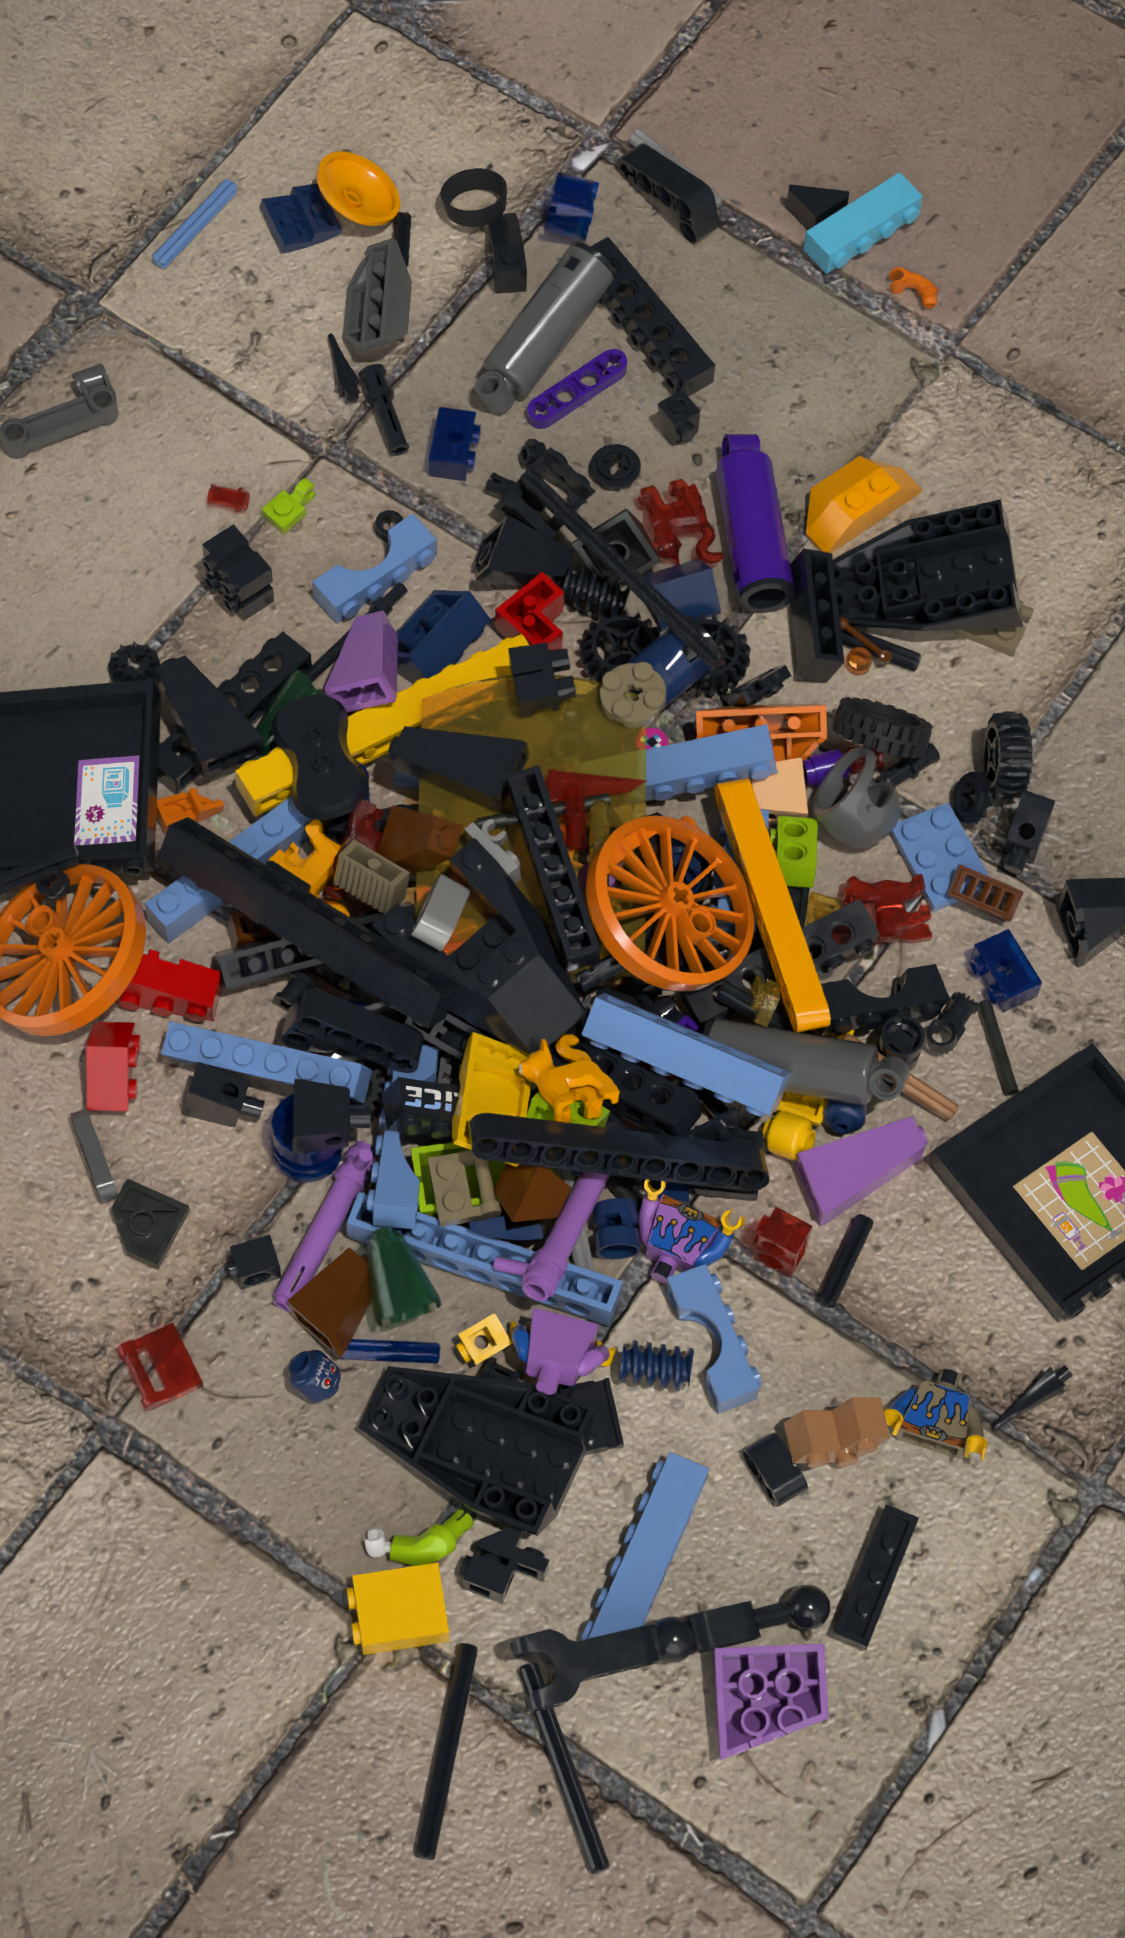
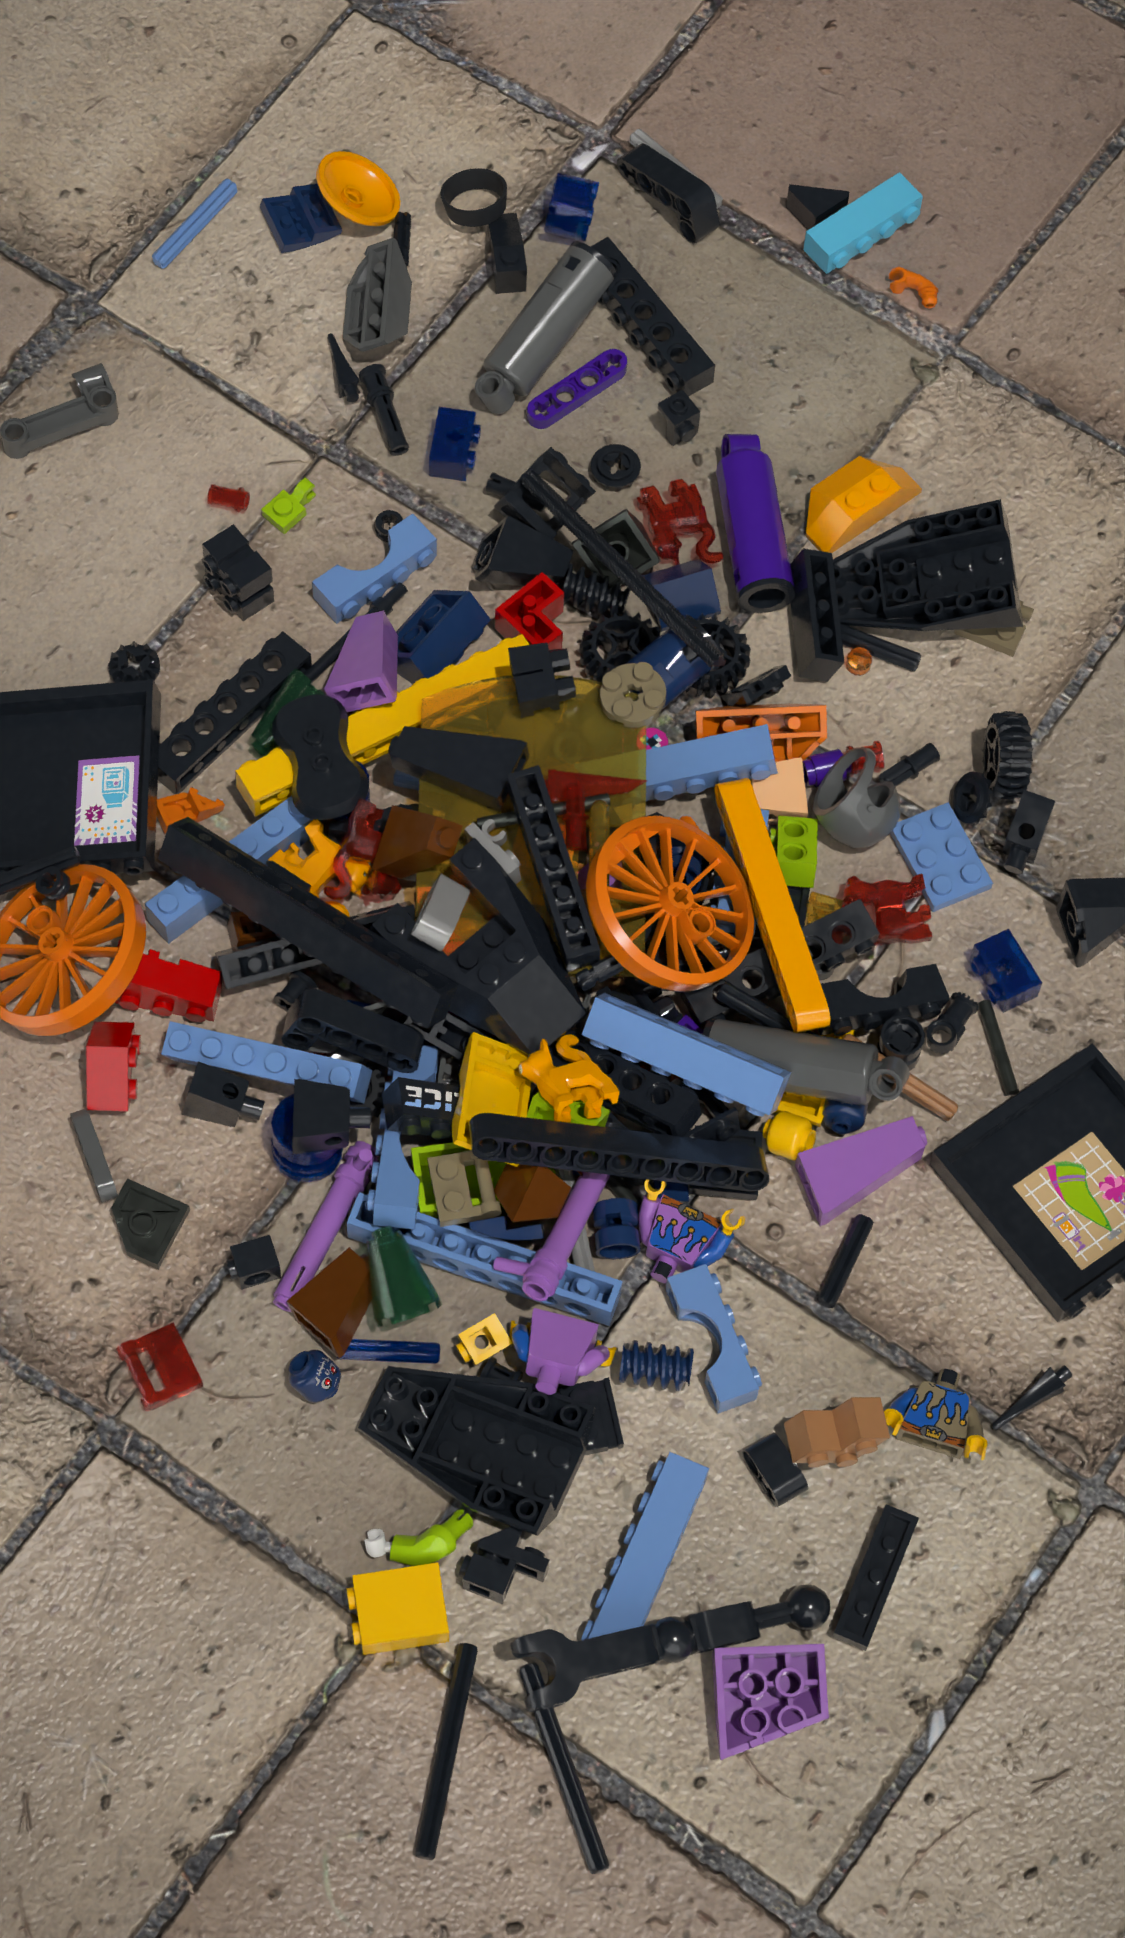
black slope [155,655,264,778] -> none
dark tan brick [333,840,411,914] -> none
black plate [520,439,547,469] -> none
clear yellow plate [750,976,780,1027] -> none
clear red brick [753,1207,813,1279] -> none
black tyre [832,697,933,758] -> none
reddish brown hinge [840,617,892,663] -> none
reddish brown slope [945,864,1023,922] -> none

